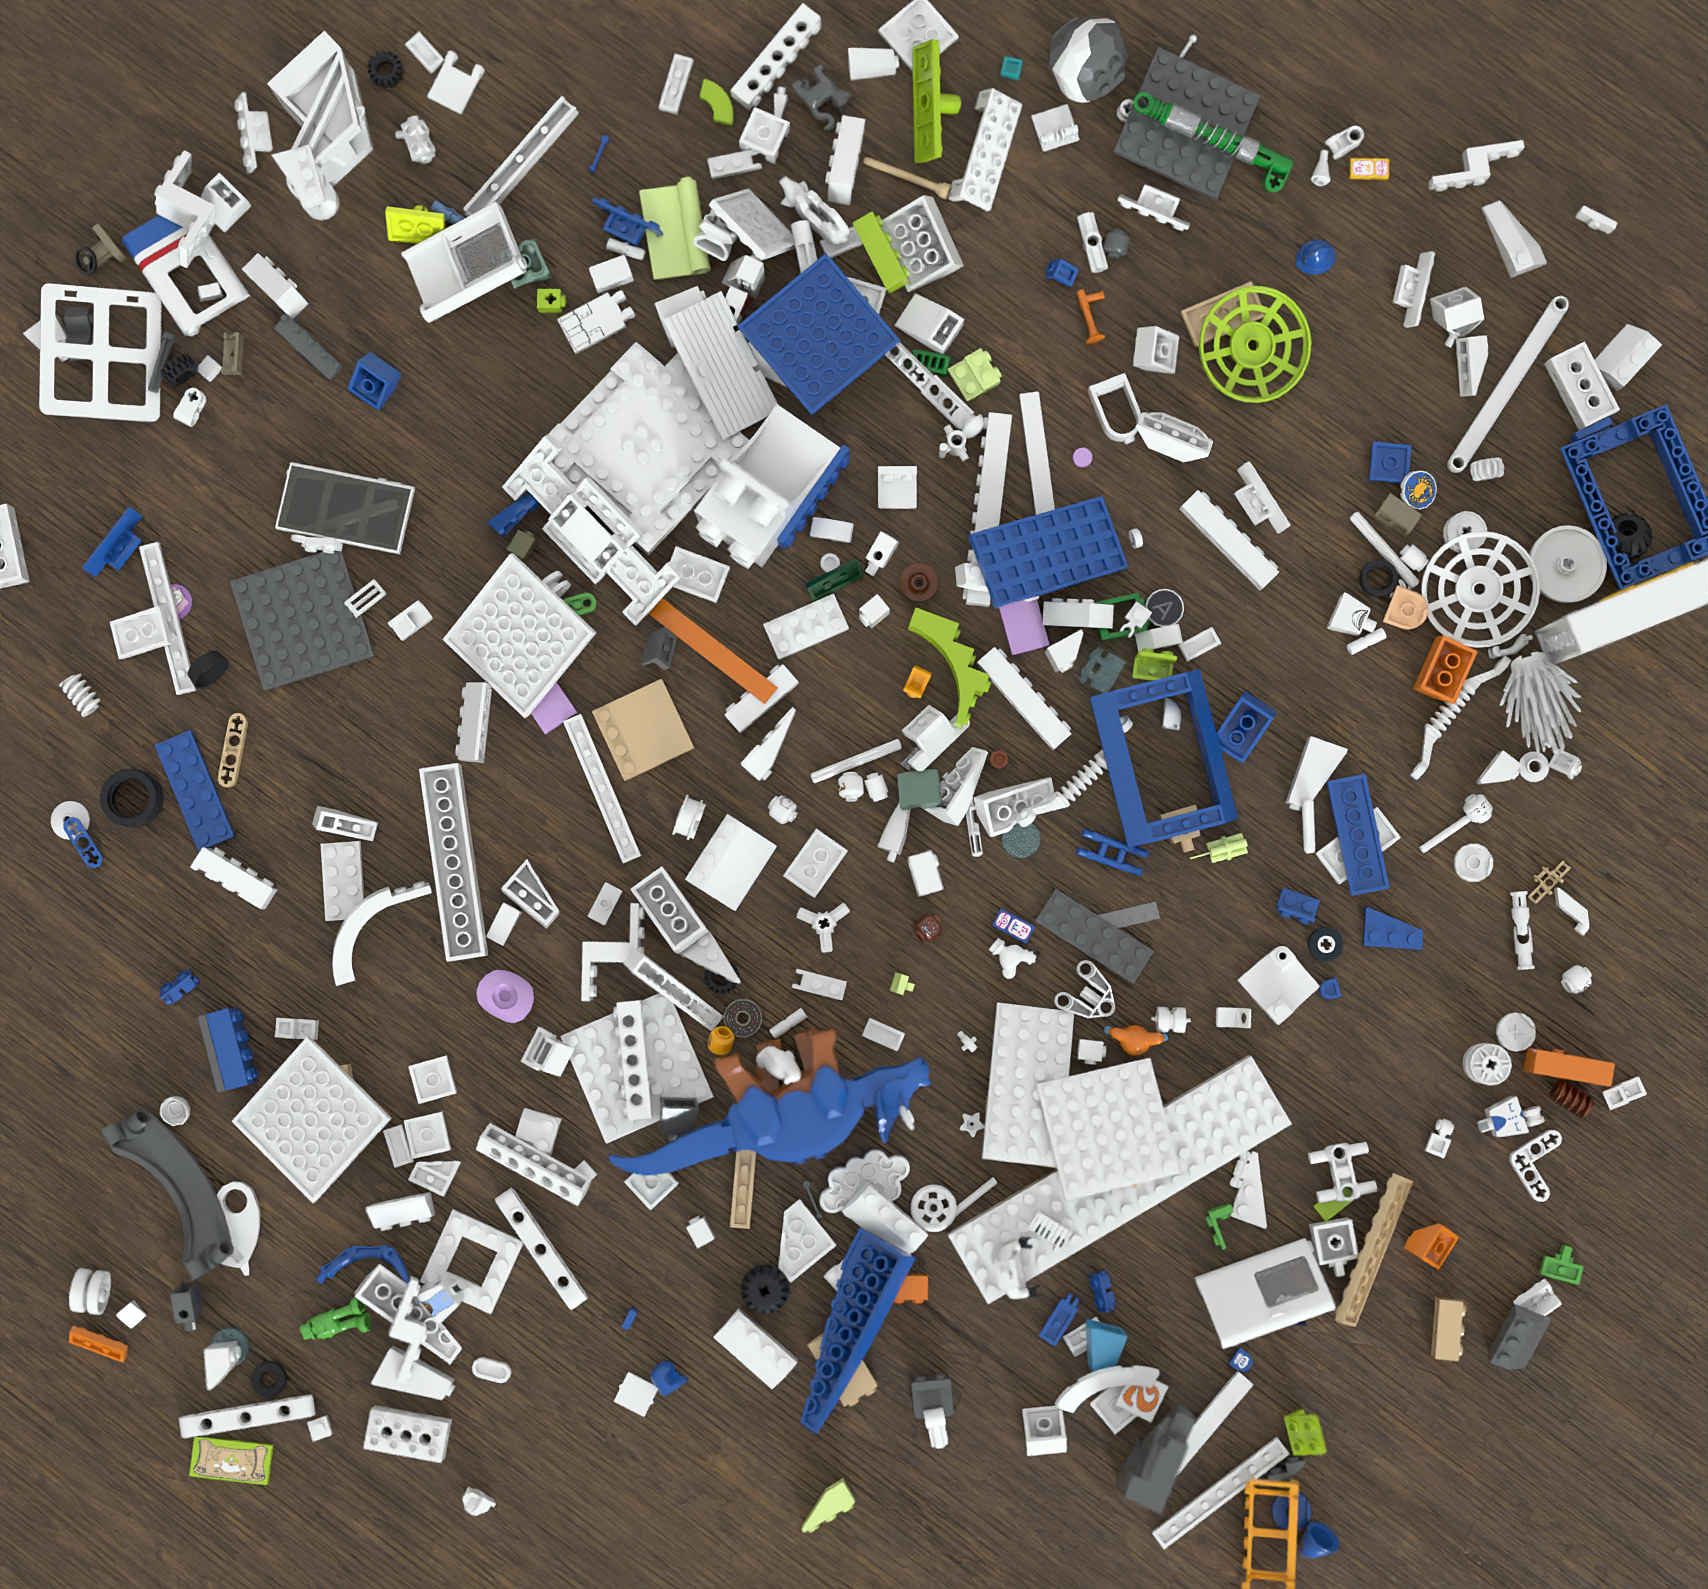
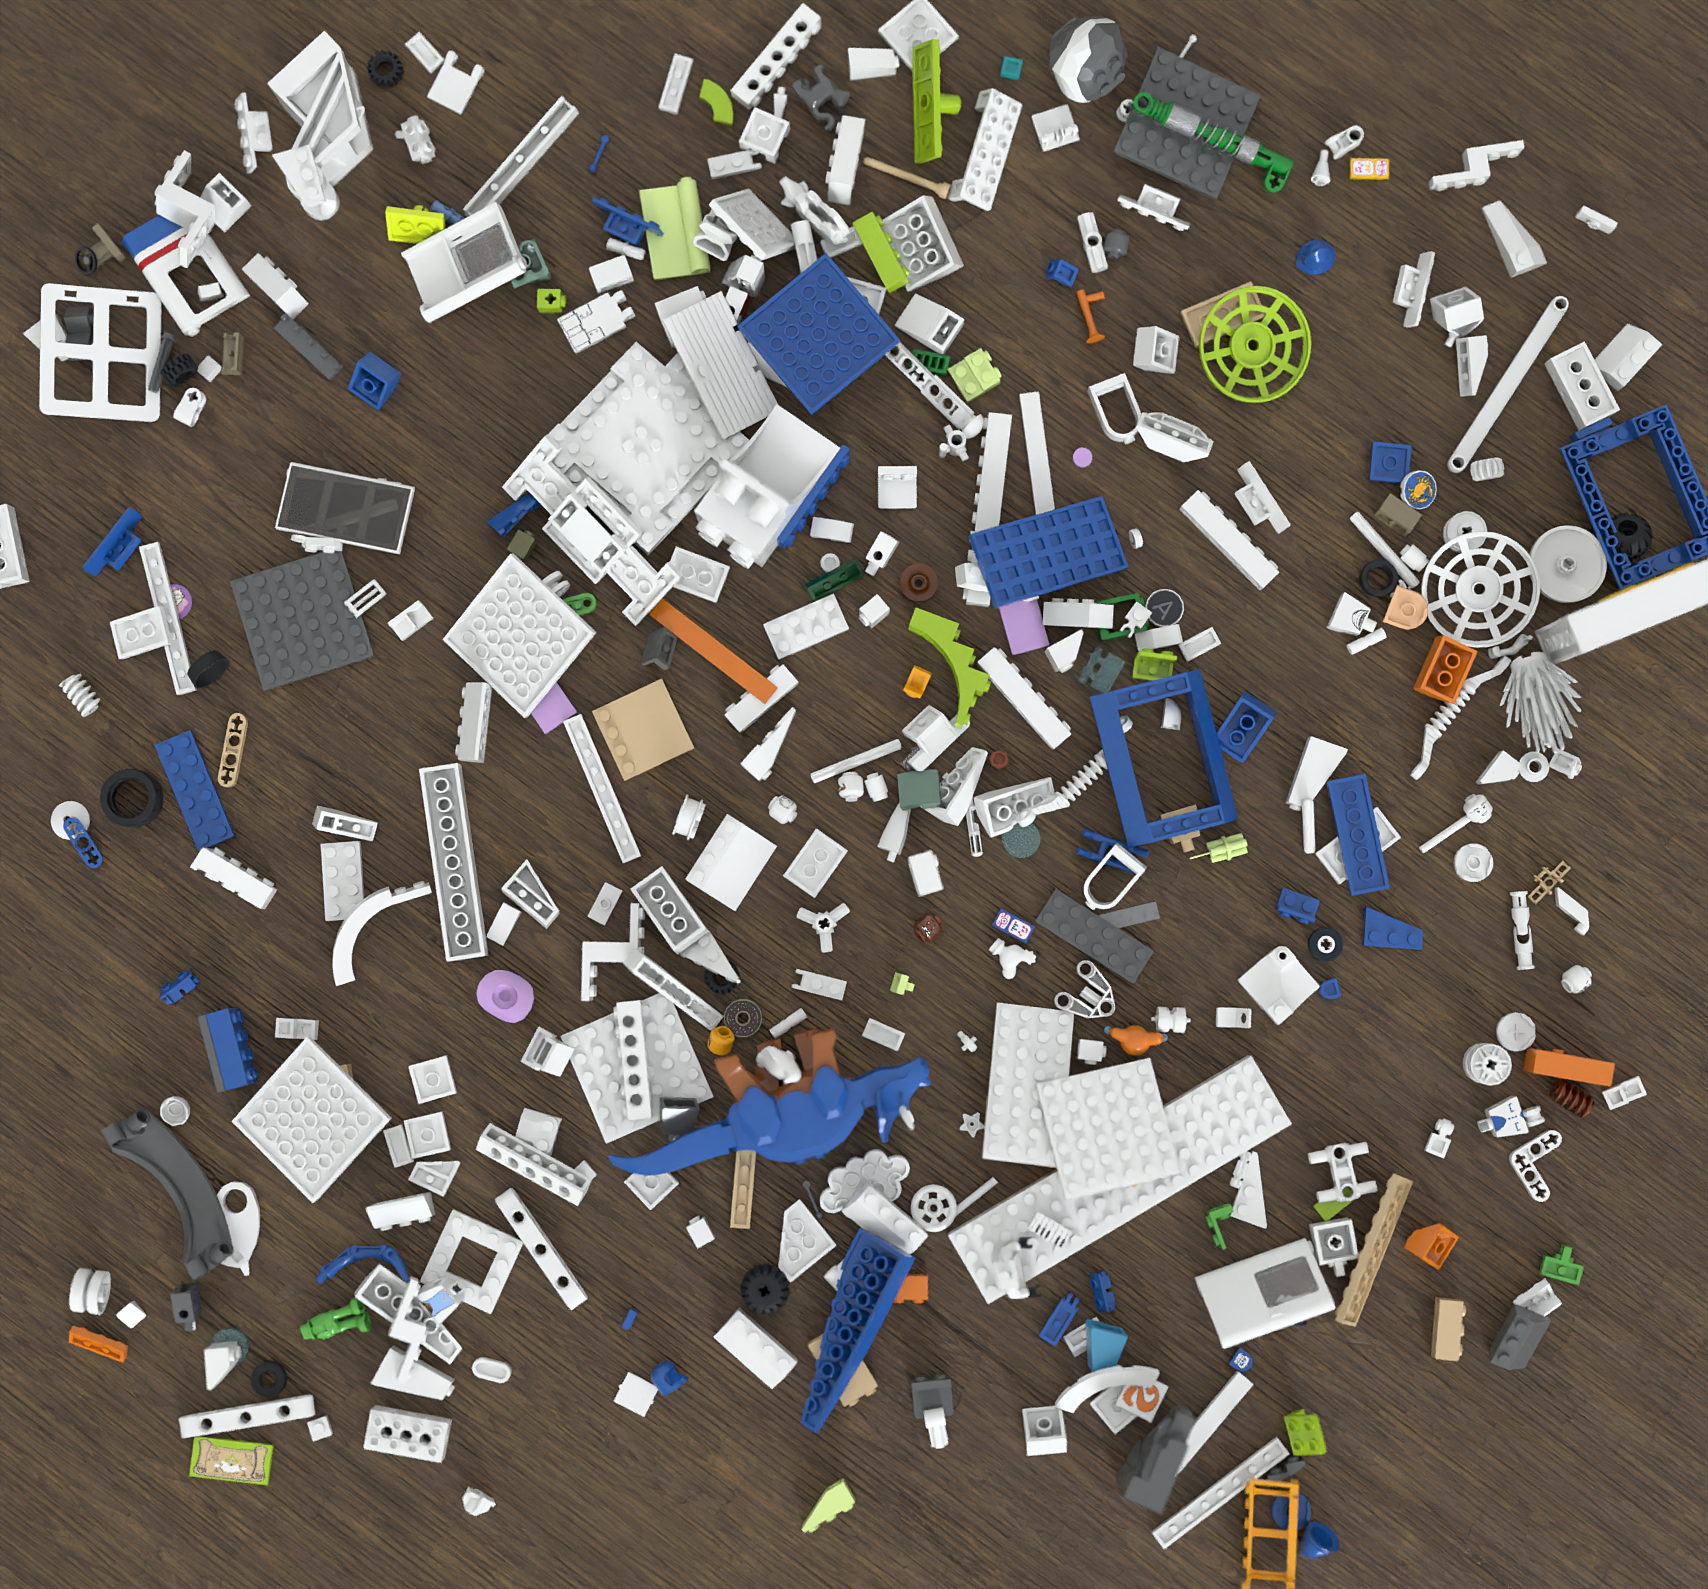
none -> white window [1084,843,1147,910]

